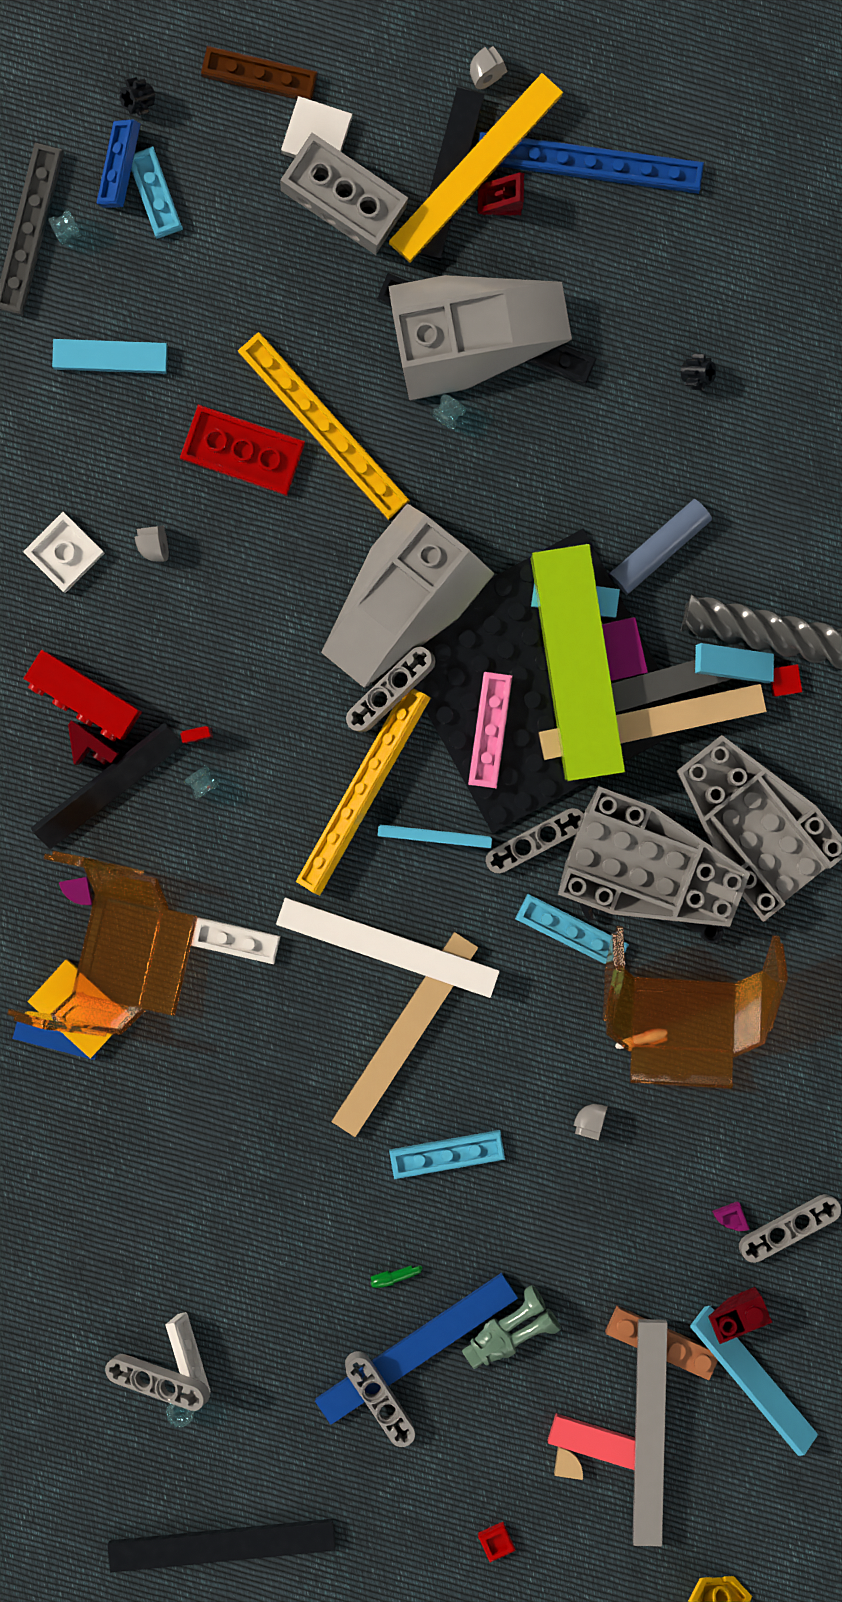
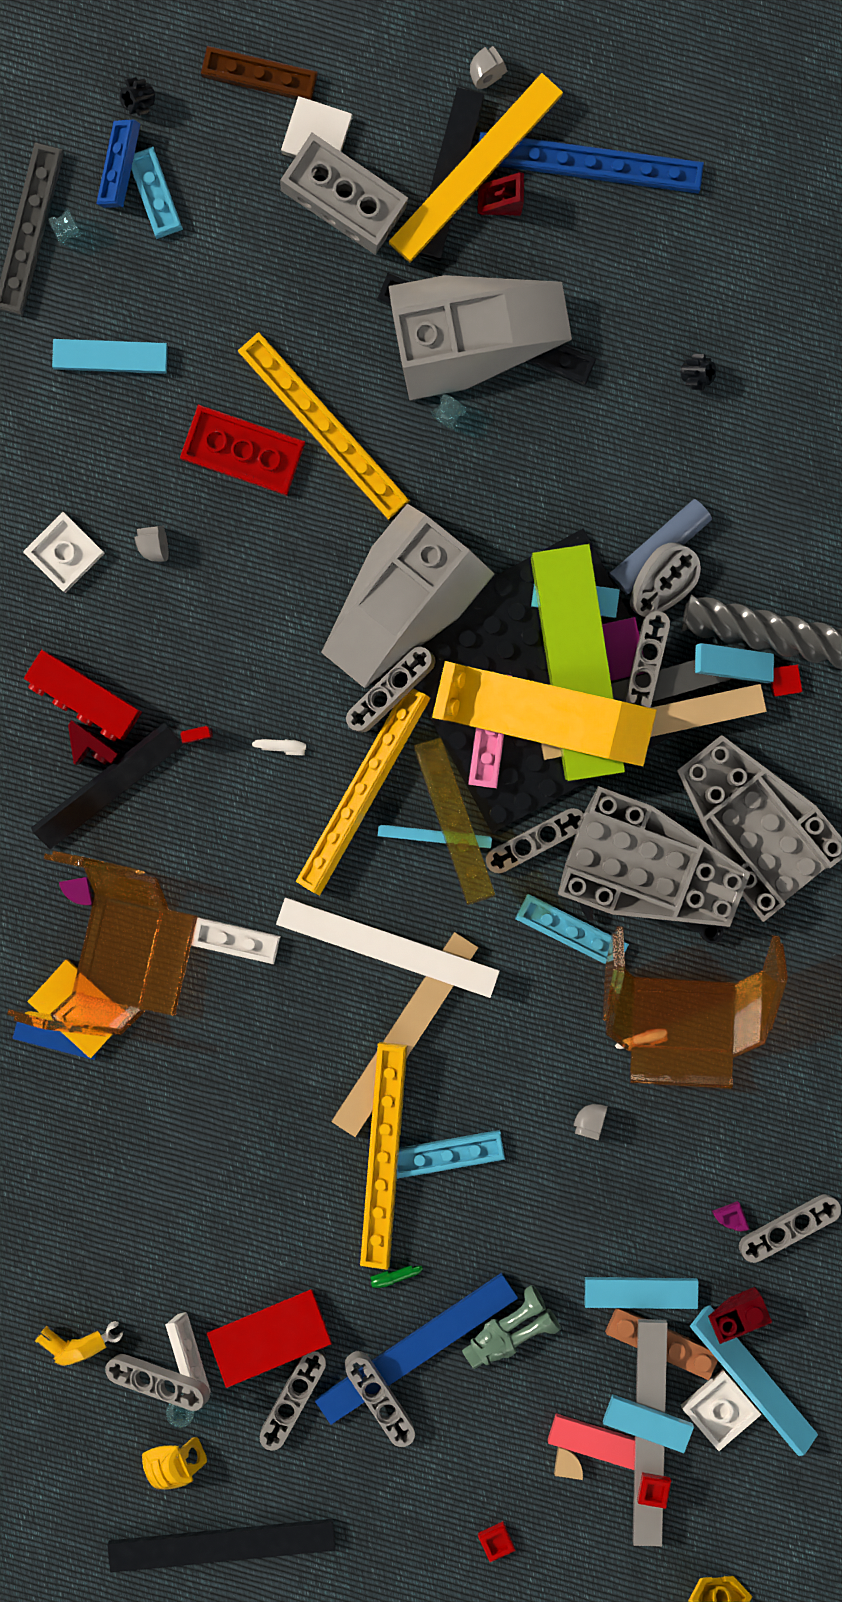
clear light blue wheel [184,766,220,800] -> none
none -> yellow arm [35,1321,123,1366]
none -> yellow piece [142,1437,207,1489]
none -> red tile [207,1289,333,1388]
none -> white piece [252,739,306,755]
none -> light grey beam [260,1349,326,1451]
none -> yellow tile [360,1042,408,1270]
none -> clear yellow tile [414,738,495,905]
none -> yellow panel [432,661,657,766]
none -> medium azure tile [584,1277,698,1309]
none -> medium azure tile [603,1394,694,1453]
none -> light grey beam [624,611,670,708]
none -> light grey piece [630,543,701,617]
none -> red tile [637,1472,671,1509]
none -> white tile [681,1369,762,1451]

